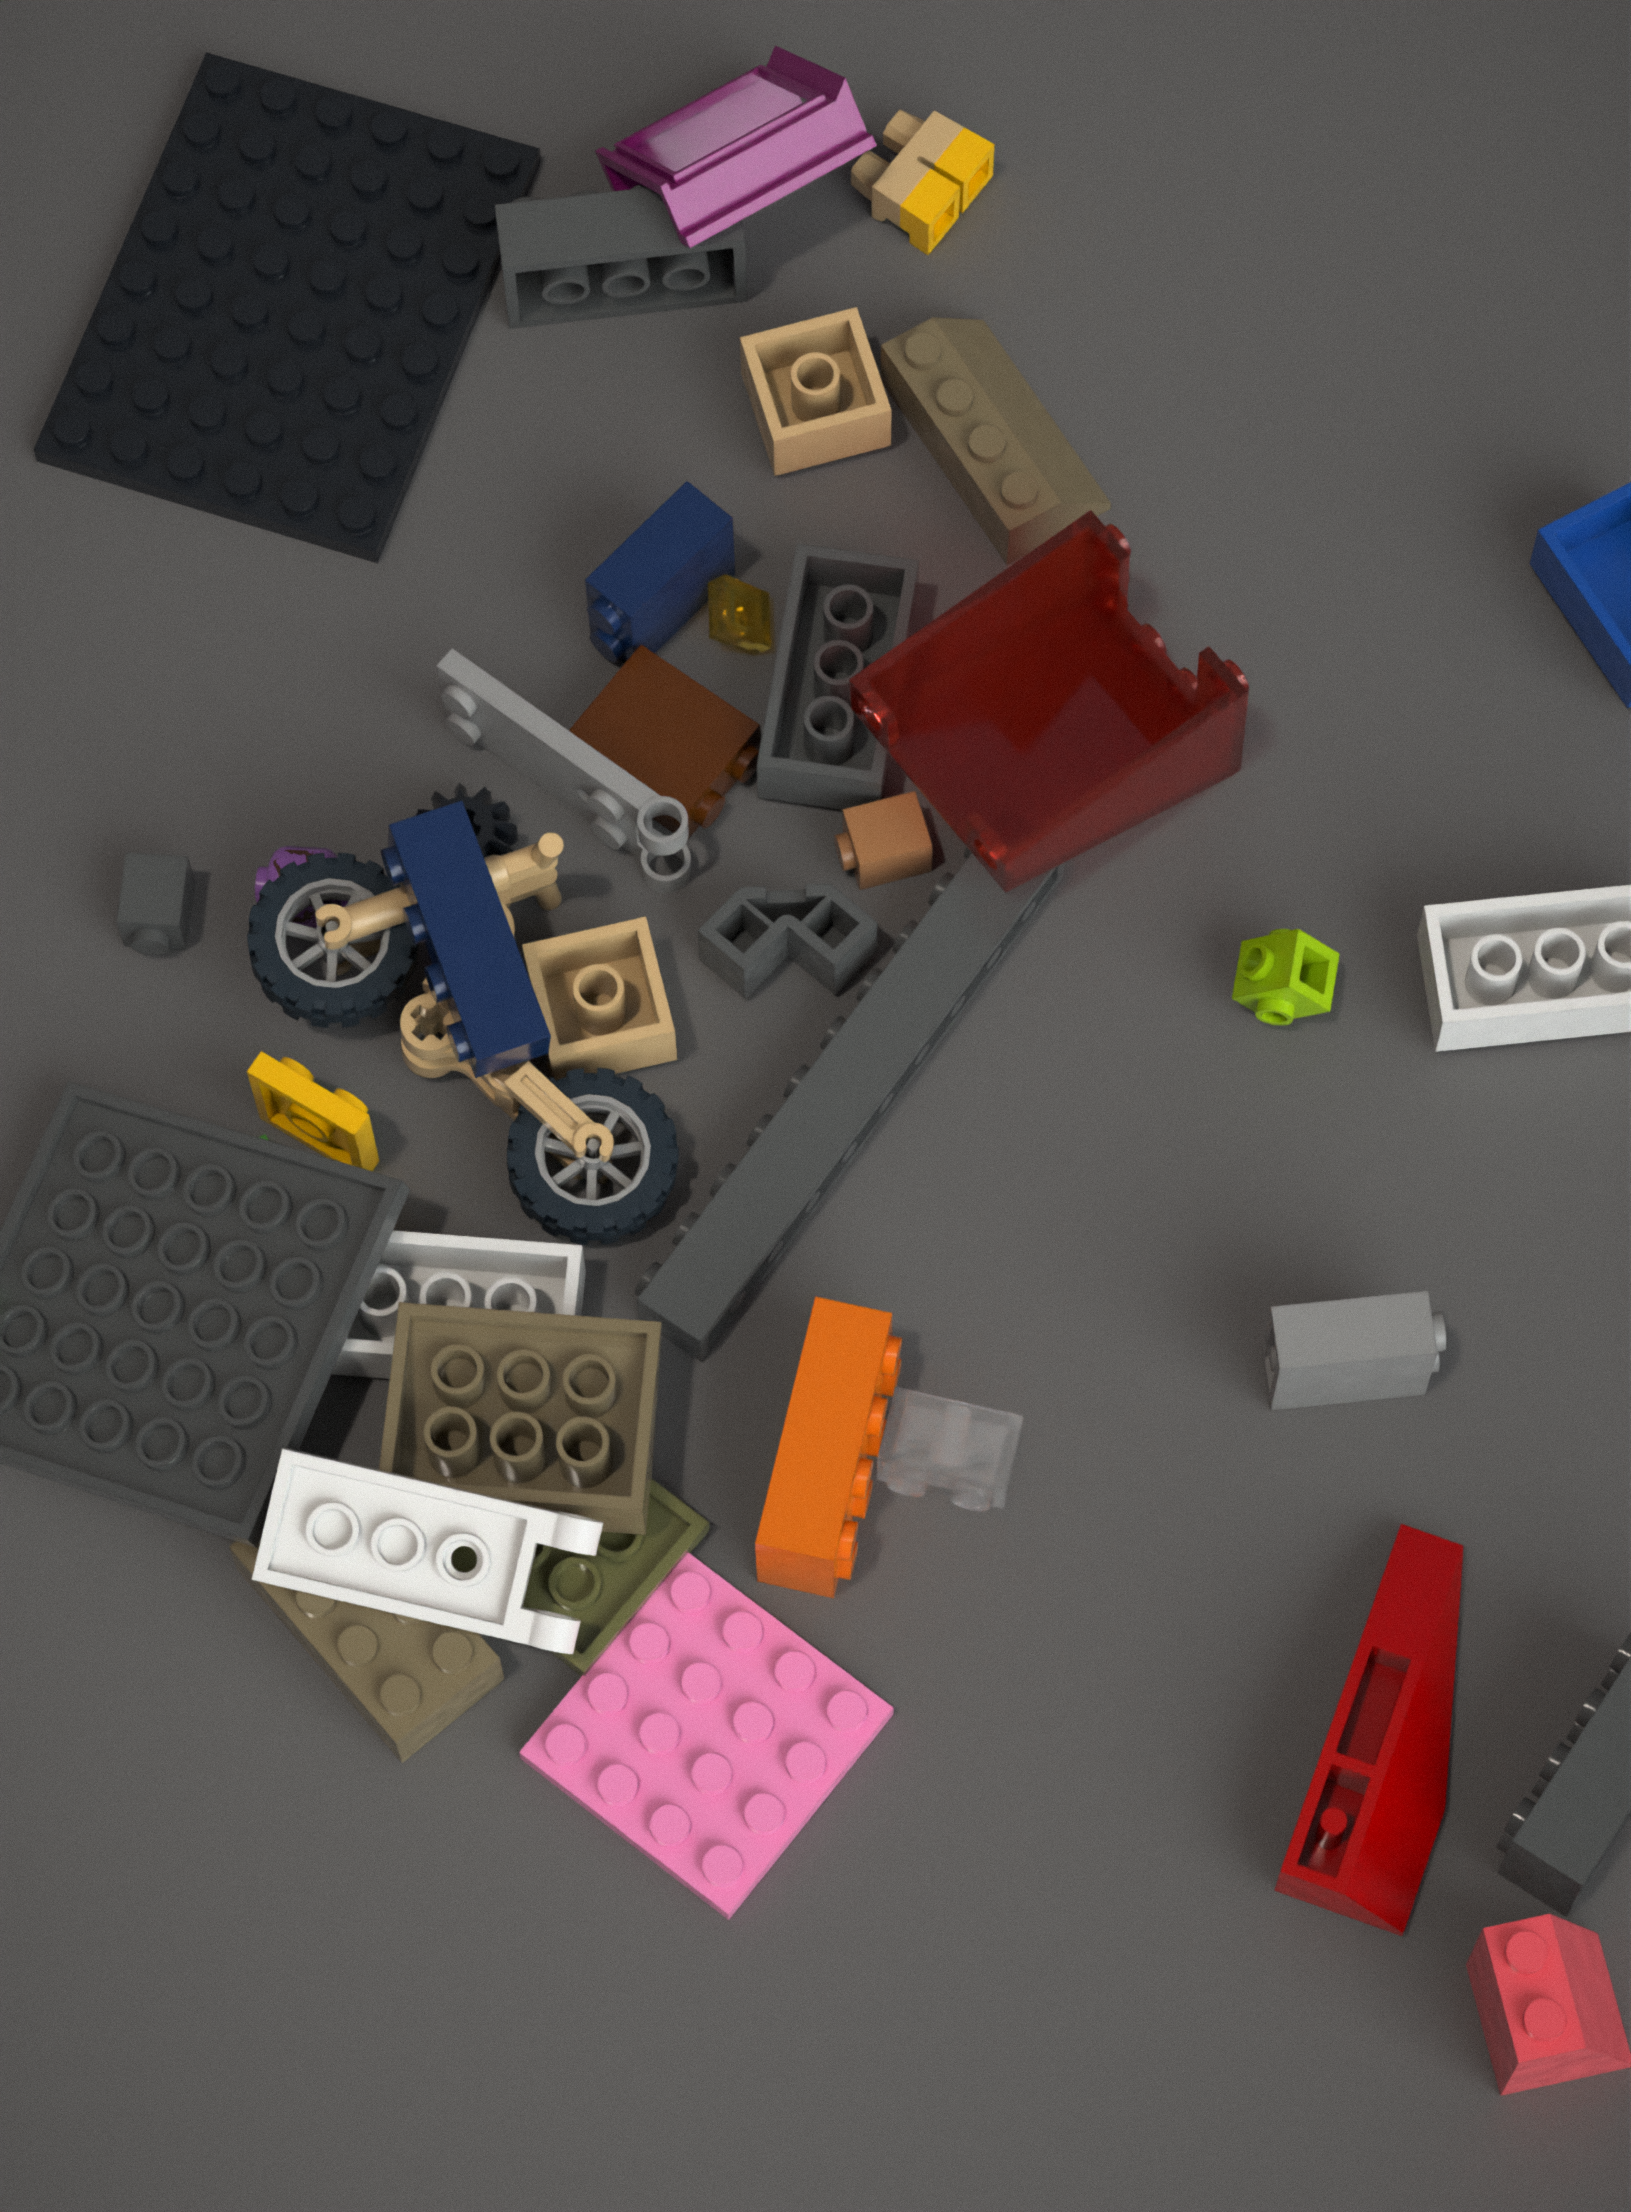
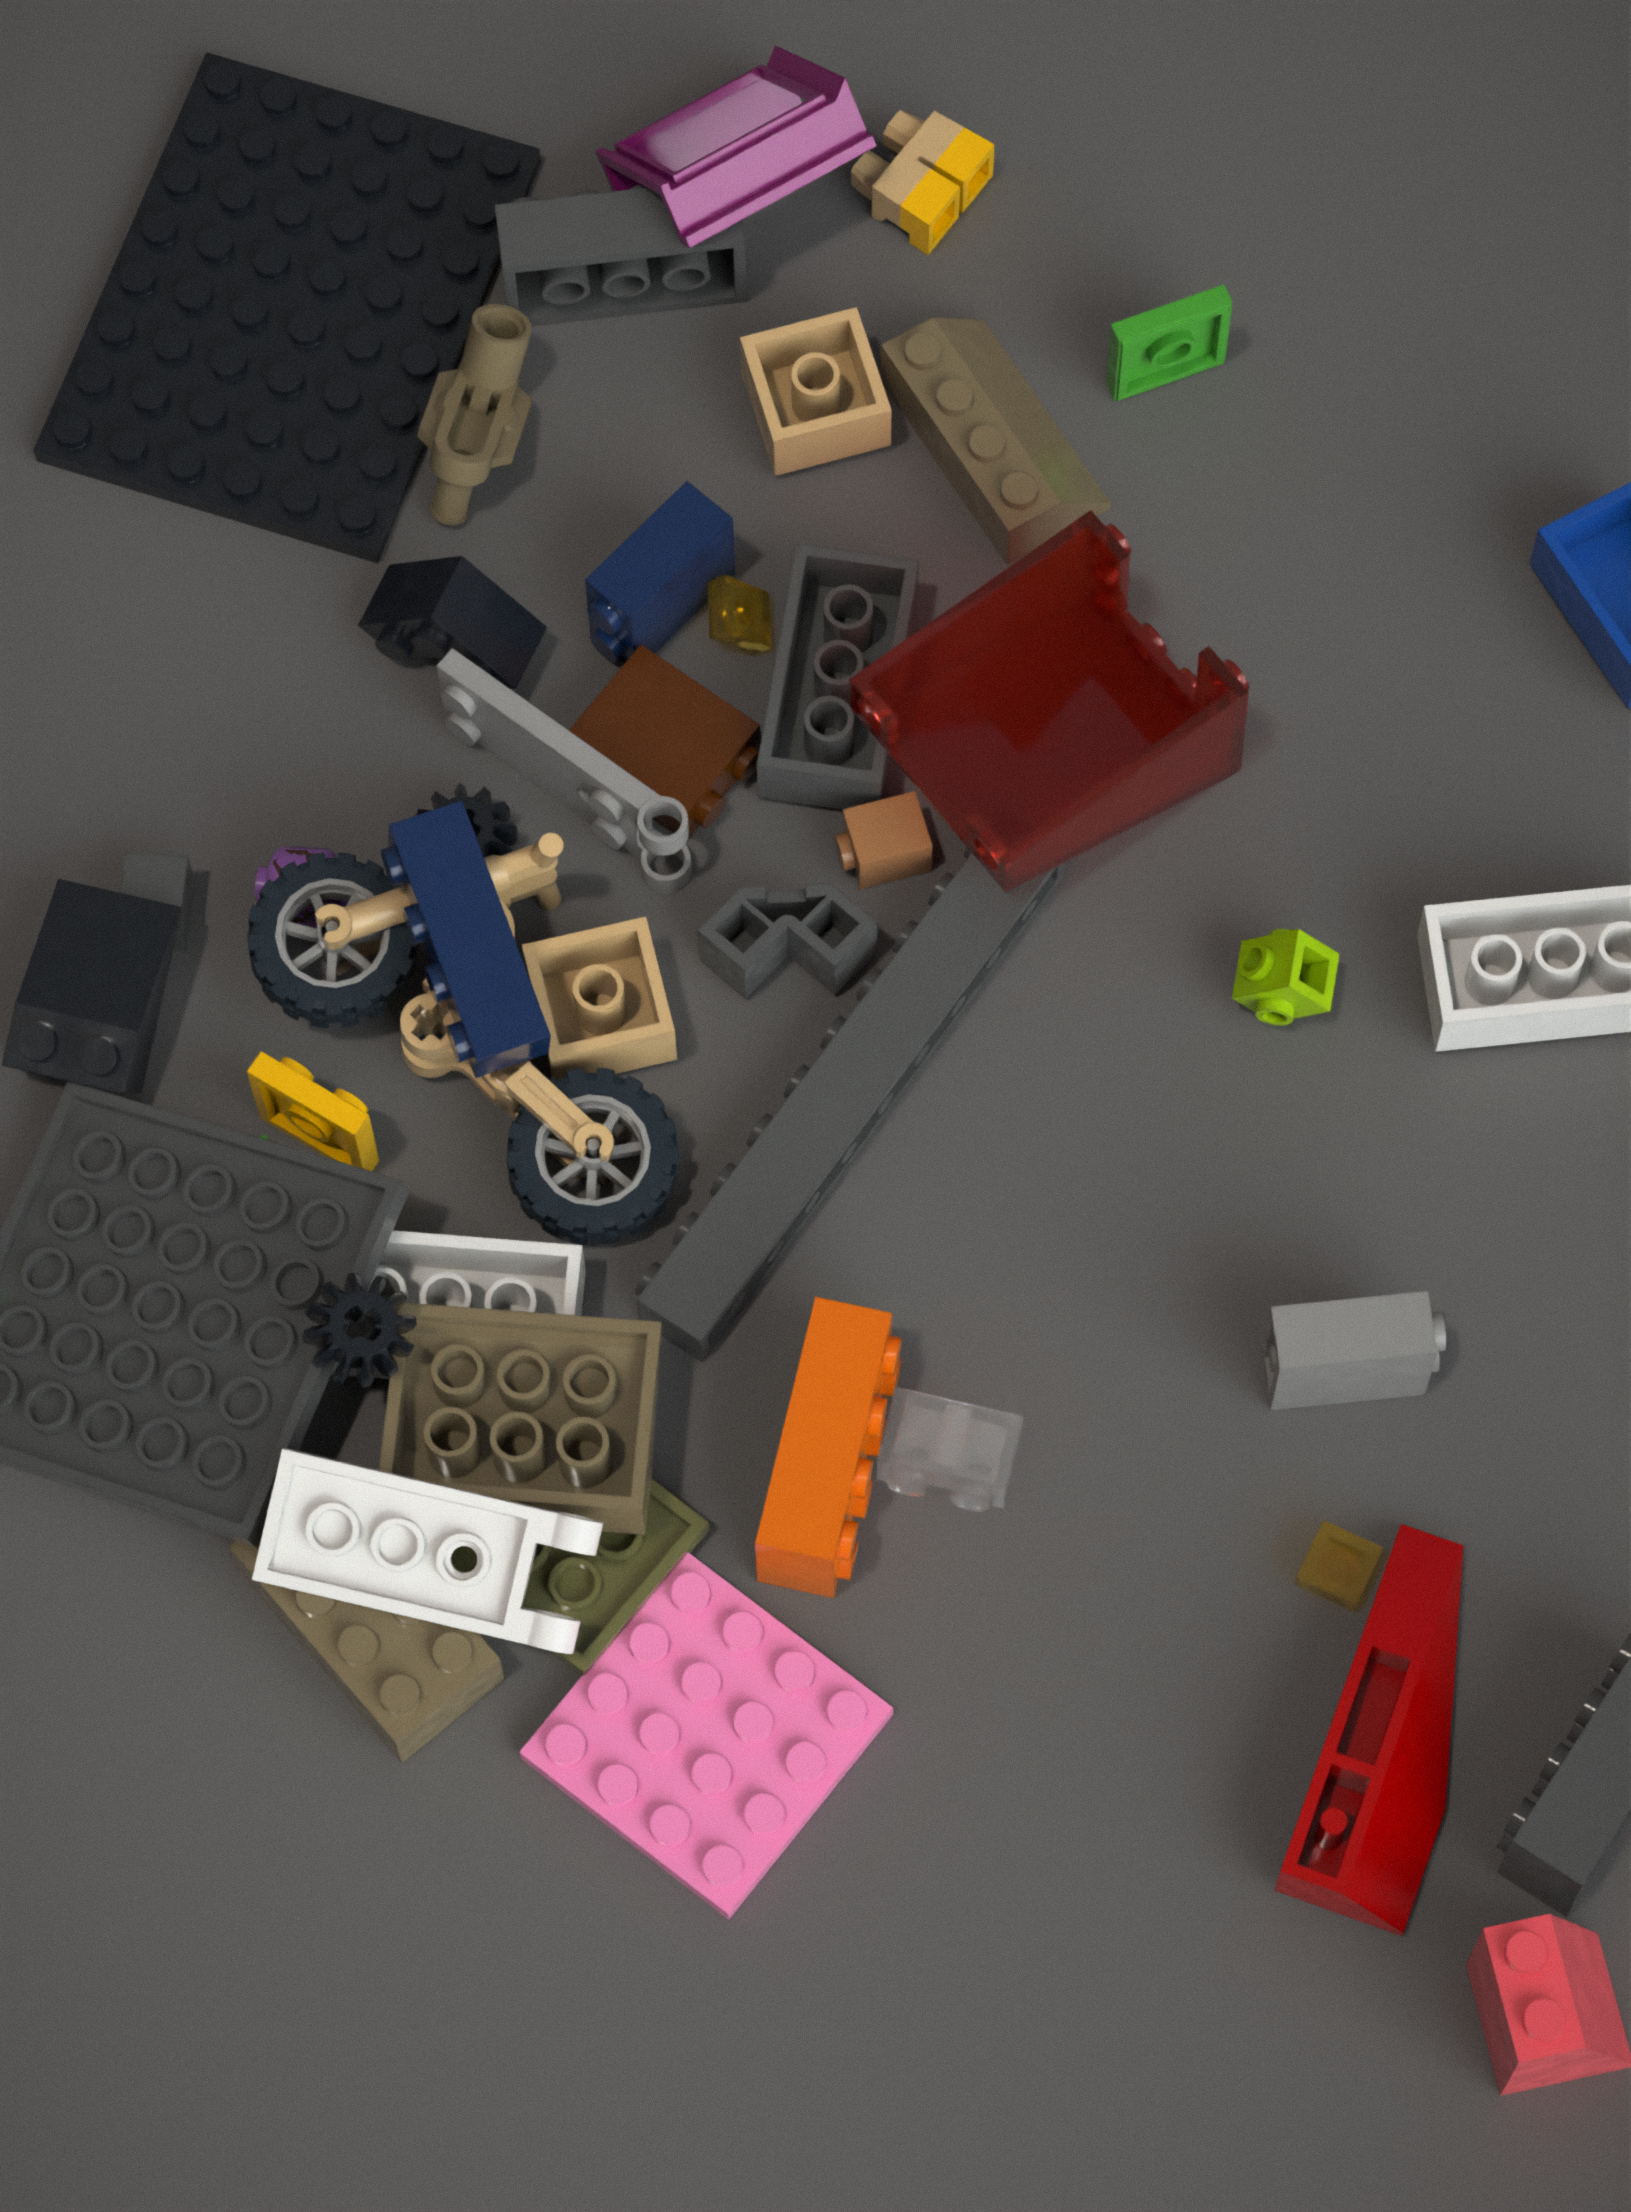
none -> black slope [2,879,183,1094]
none -> black gear [302,1273,417,1387]
none -> black brick [358,556,547,689]
none -> dark tan piece [417,304,532,526]
none -> bright green tile [1106,284,1233,401]
none -> clear yellow plate [1294,1520,1383,1612]

